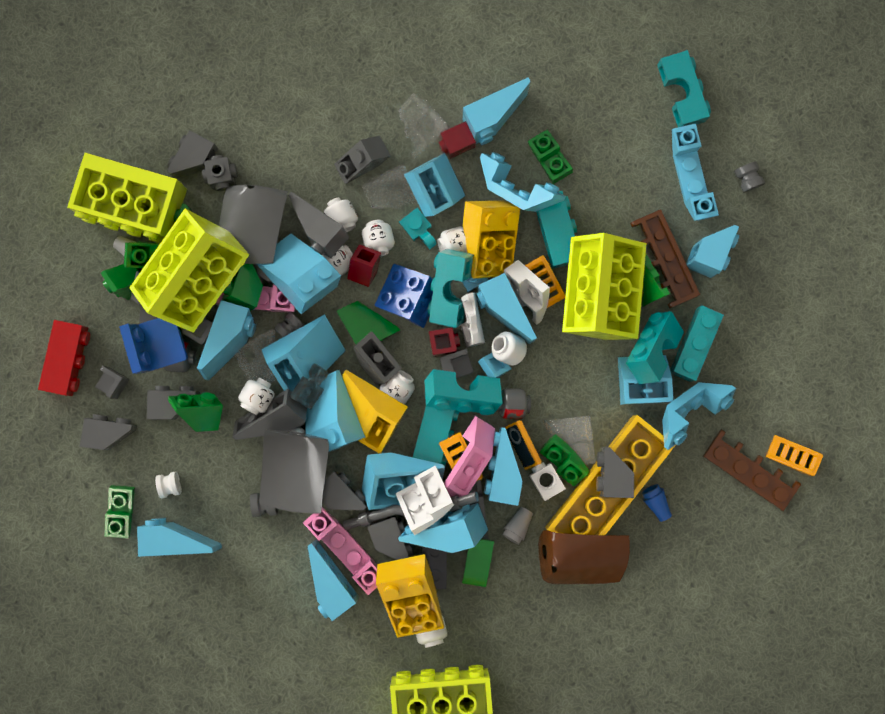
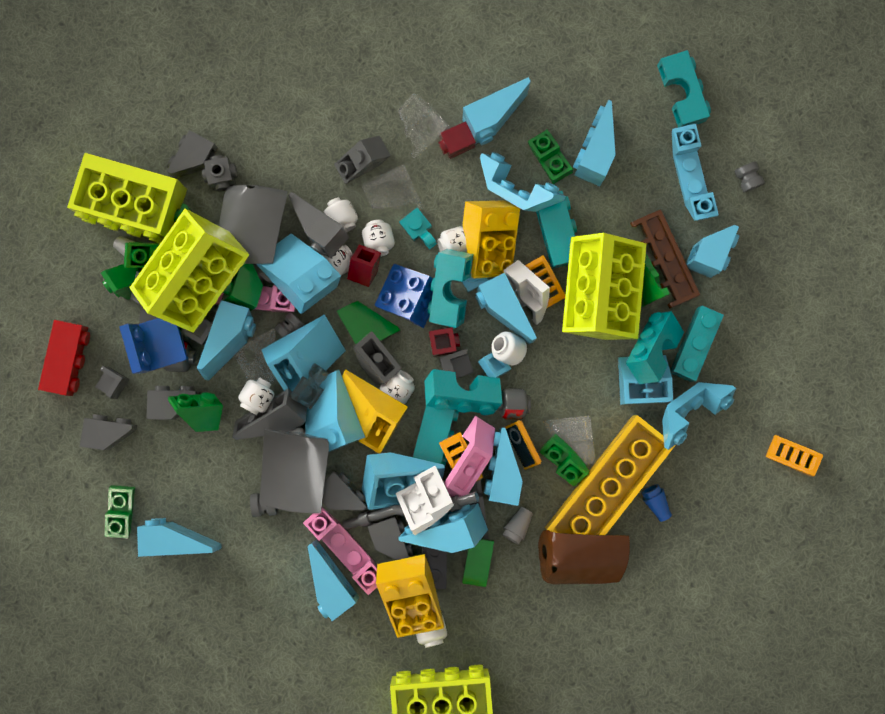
white wheel [155,471,182,499] -> none
medium azure slope [404,153,465,217] -> none
white slope [461,293,485,348] -> none
white brick [529,462,566,501] -> none
dark grey slope [596,447,634,498] -> none
reddish brown hinge [703,429,801,511] -> none
none -> medium azure slope [573,100,616,186]

